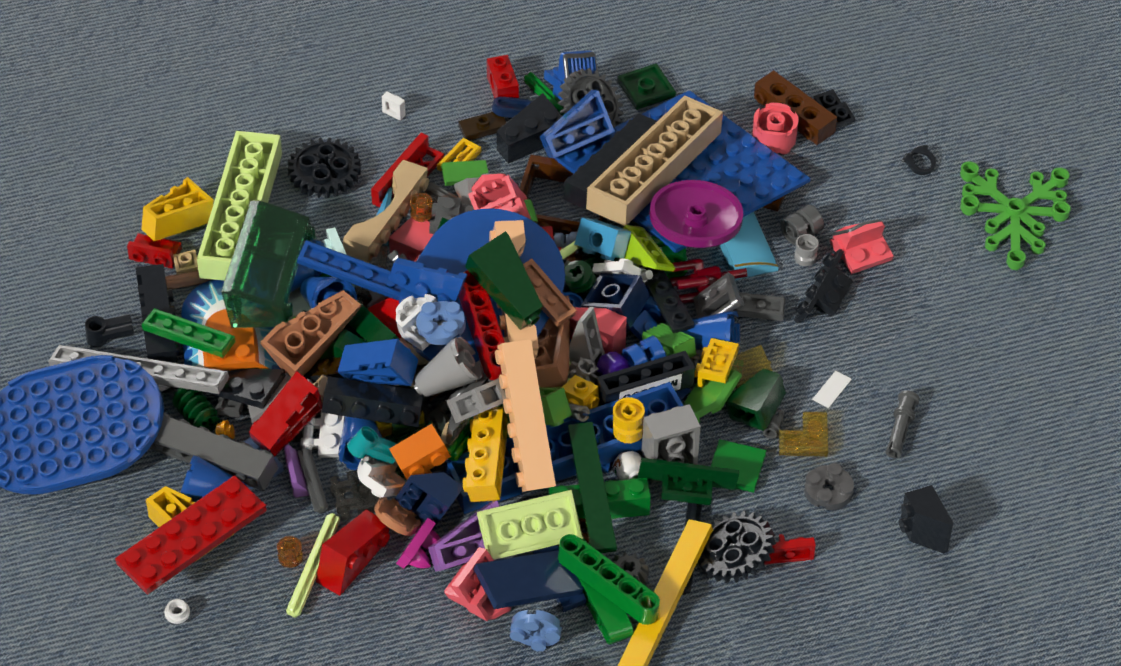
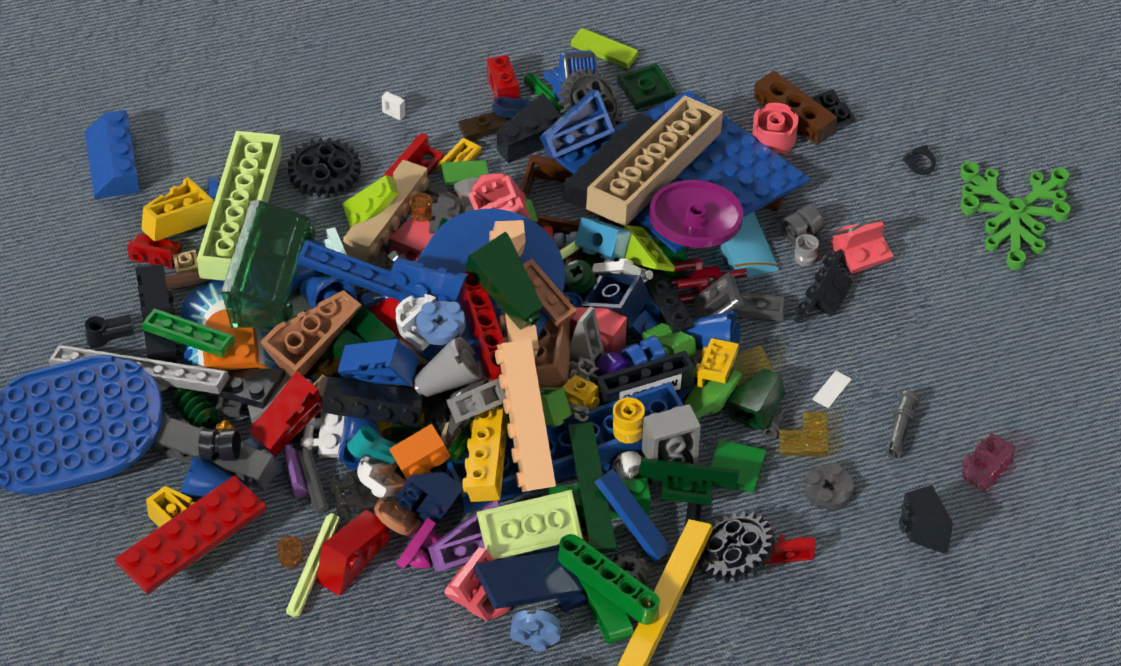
white plate [164,599,190,624] -> none
none -> blue slope [85,110,140,199]
none -> black wheel [198,429,241,461]
none -> blue tile [208,176,218,201]
none -> lime wing [342,175,399,229]
none -> blue hand [361,292,390,308]
none -> lime tile [571,28,638,69]
none -> blue tile [595,469,672,563]
none -> clear pink brick [961,433,1016,492]

